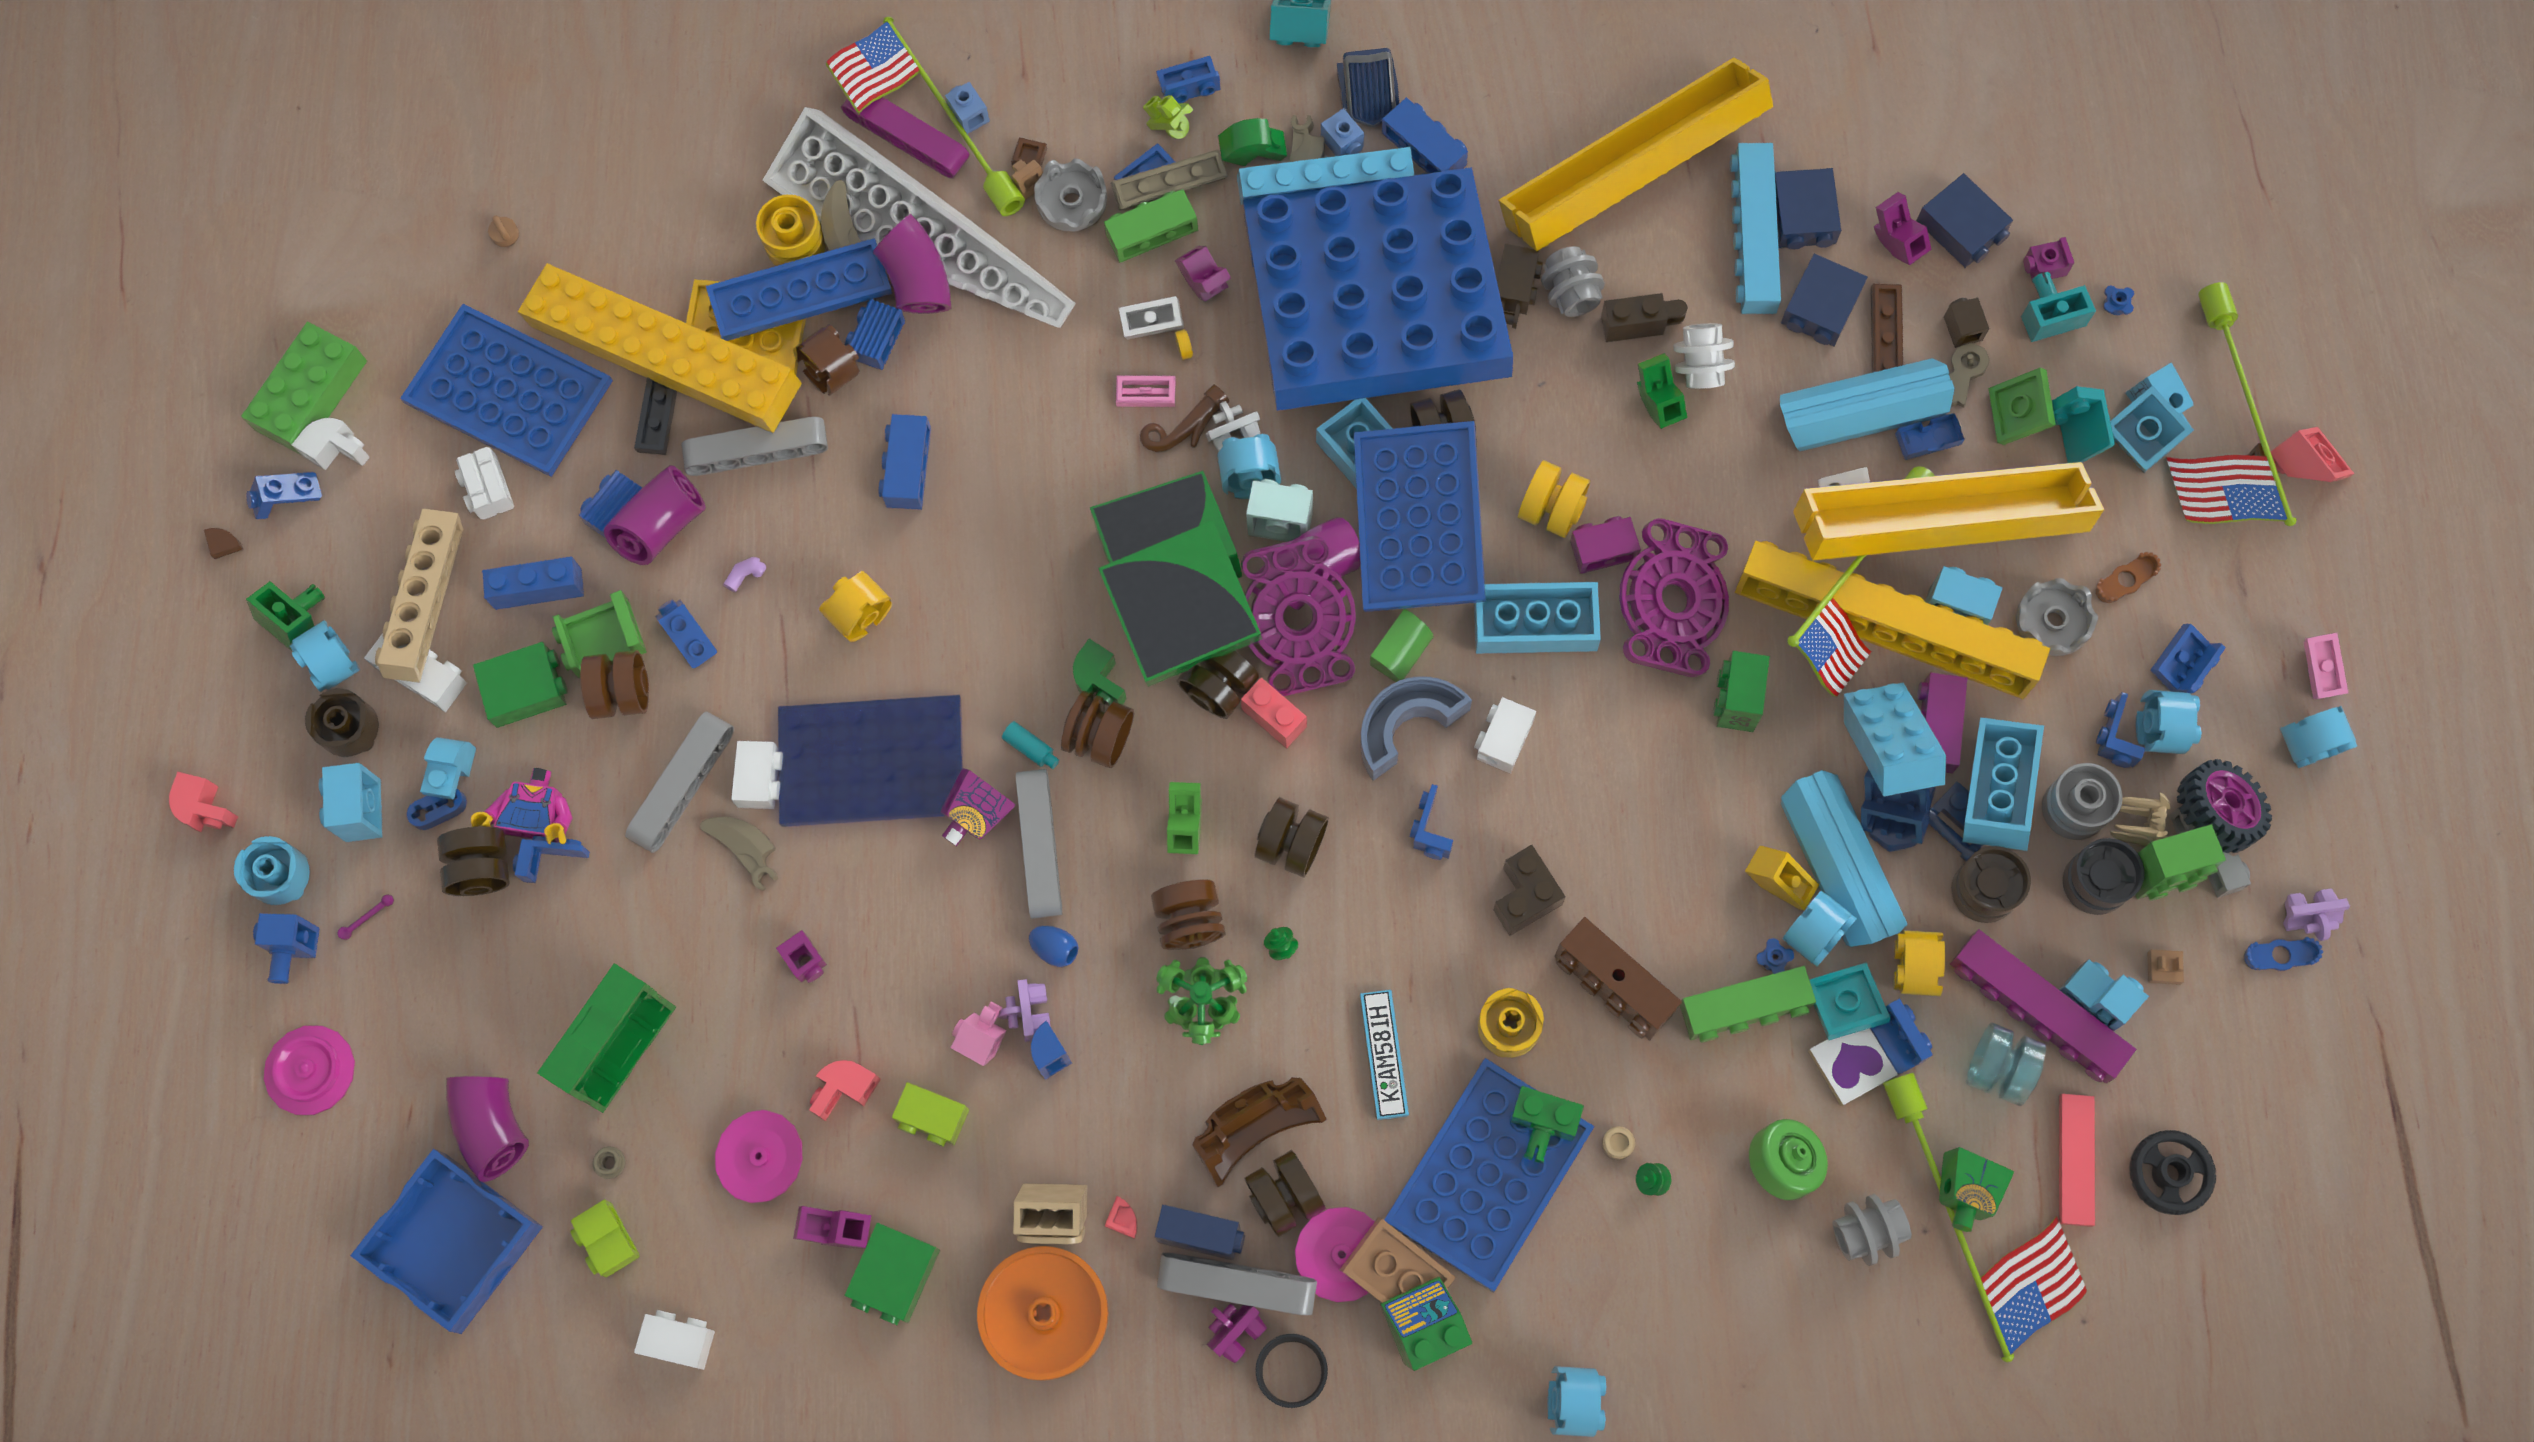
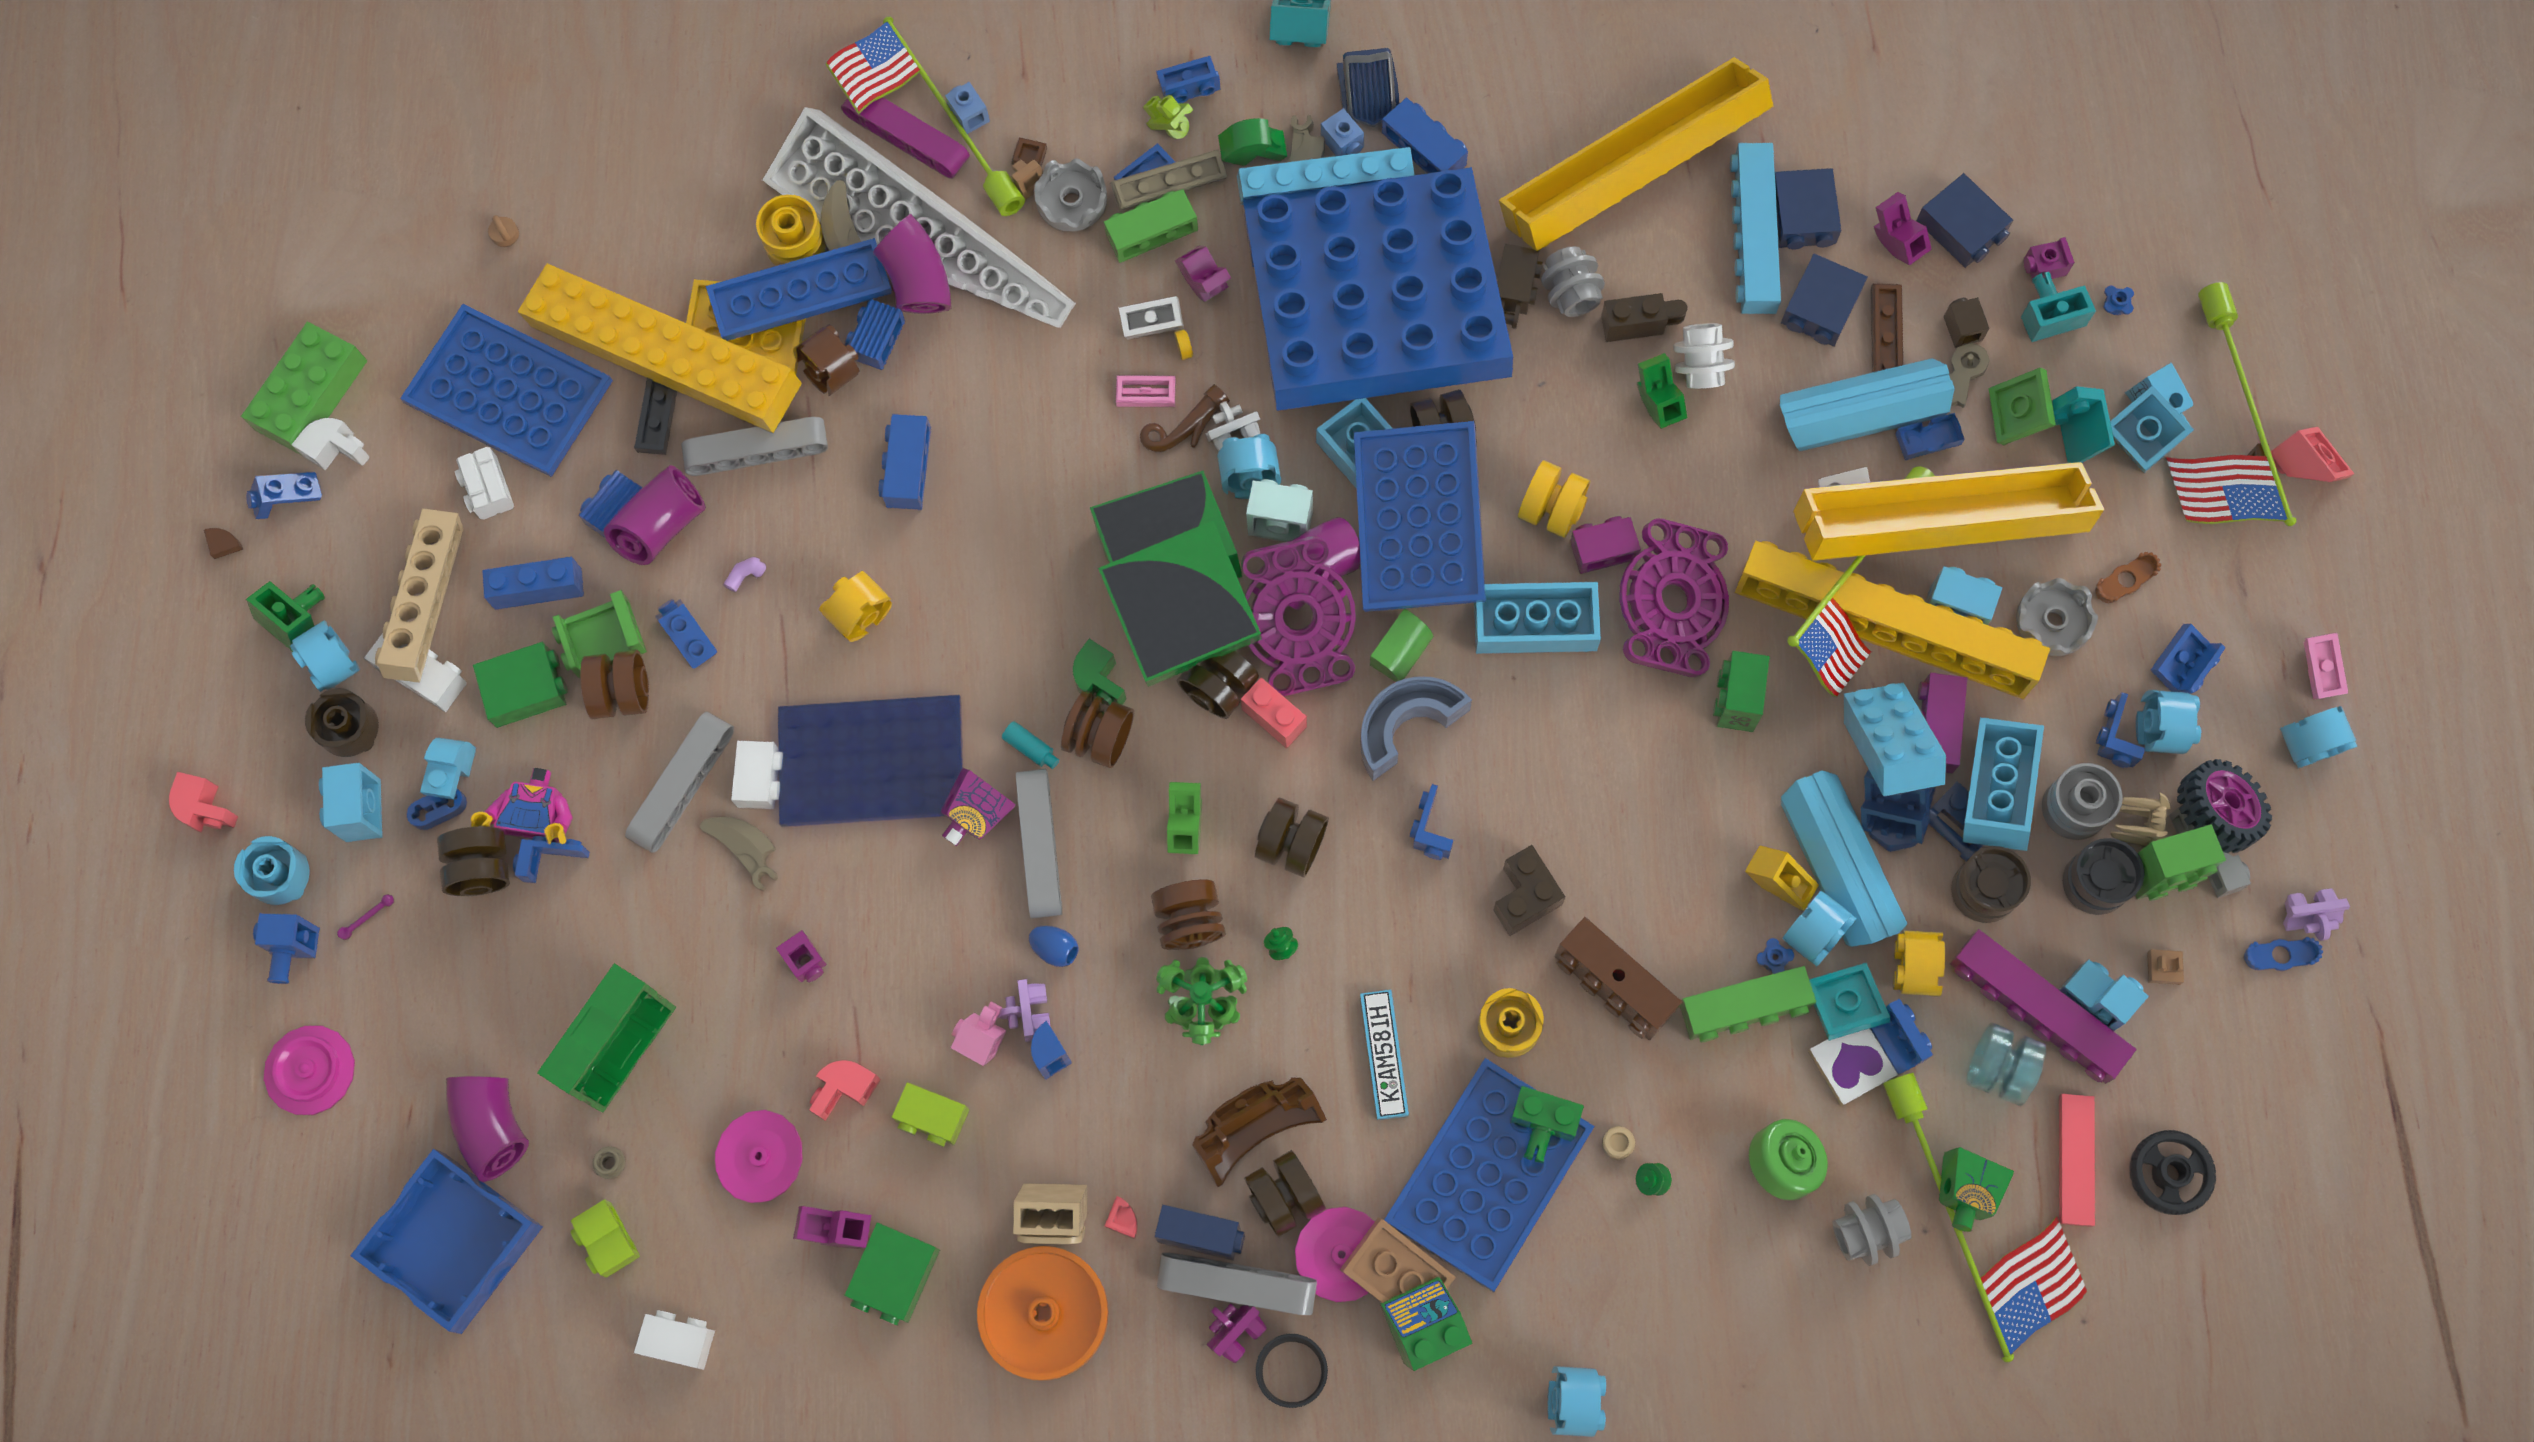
white brick [1474,697,1536,774] -> none

